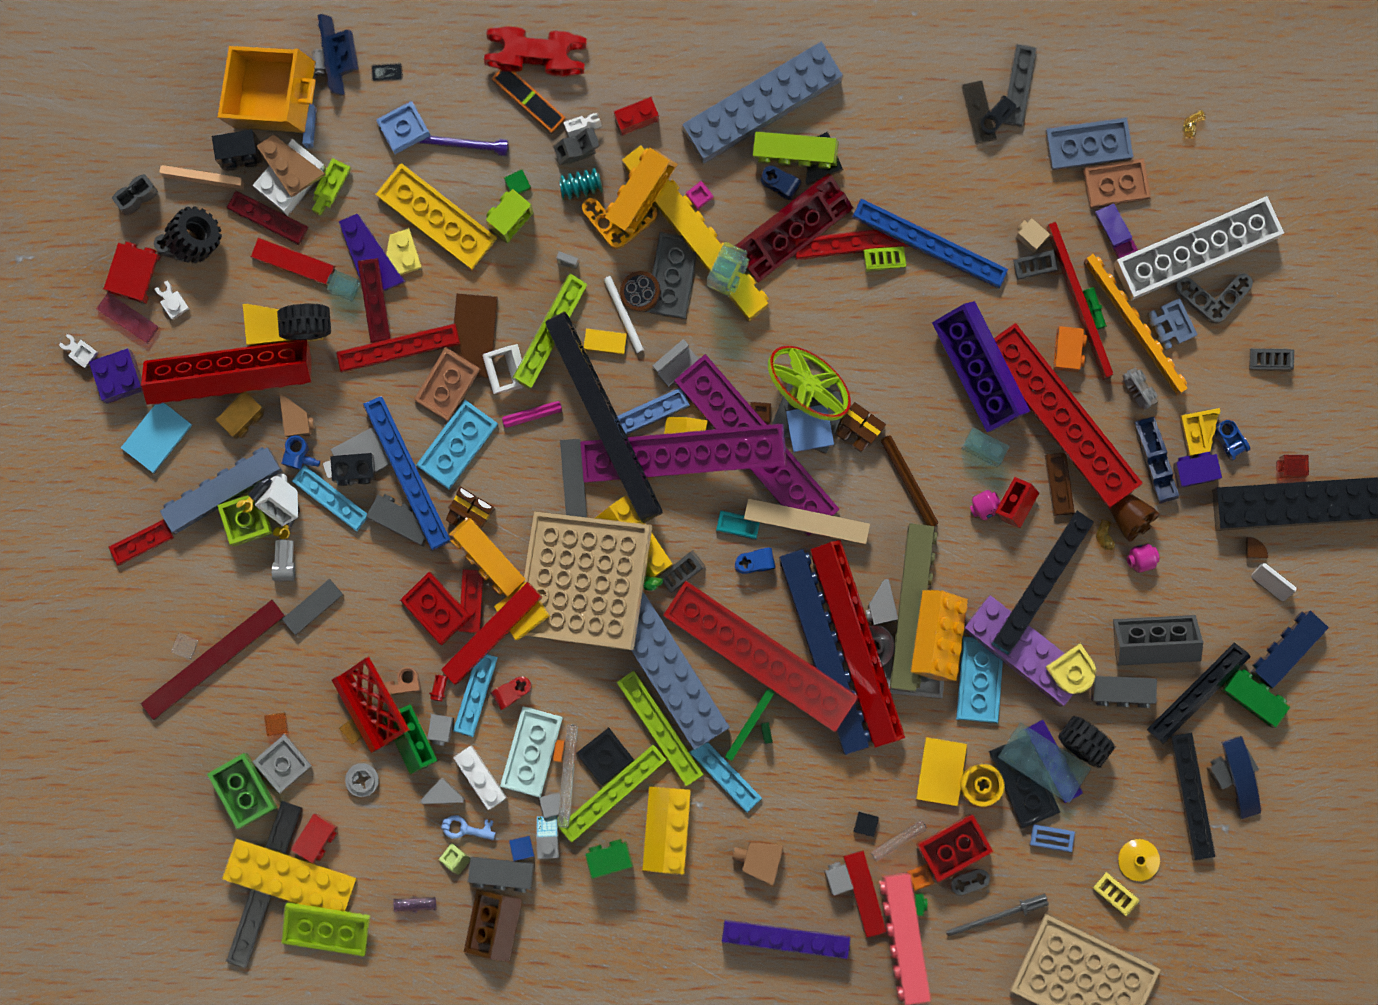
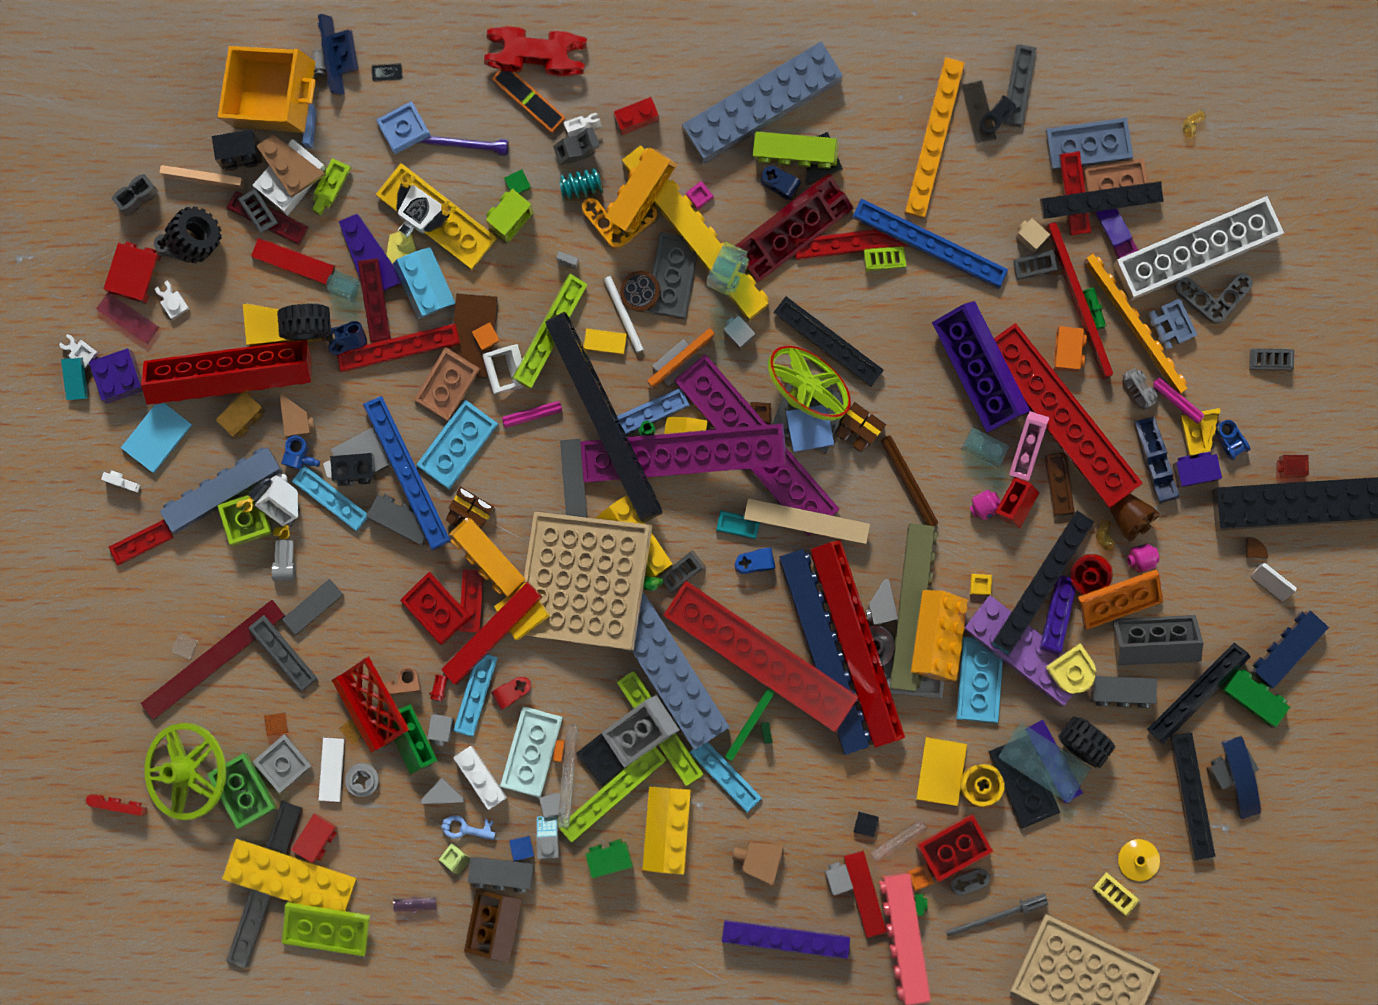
medium blue tile [1030,824,1075,852] -> none
none -> teal tile [61,357,88,400]
none -> red hinge [85,794,147,816]
none -> white plate [101,470,141,493]
none -> lime wheel [144,723,226,820]
none -> dark grey slope [238,188,278,234]
none -> dark grey tile [248,615,317,692]
none -> white tile [319,738,345,802]
none -> dark blue piece [325,321,367,355]
none -> medium azure slope [393,247,456,319]
none -> torso [396,172,456,237]
none -> orange tile [472,322,500,351]
none -> light grey slope [602,695,679,768]
none -> green pin [639,421,655,436]
none -> orange tile [647,328,715,389]
none -> light grey brick [723,316,755,350]
none -> black plate [773,296,884,387]
none -> light orange plate [905,57,965,218]
none -> yellow tile [970,574,992,596]
none -> bright pink brick [1009,411,1050,481]
none -> dark purple tile [1039,575,1076,655]
none -> black plate [1040,181,1164,219]
none -> red tile [1059,151,1091,236]
none -> red cylinder [1071,554,1113,595]
none -> orange tile [1078,569,1163,630]
none -> dark pink axle [1153,378,1204,424]

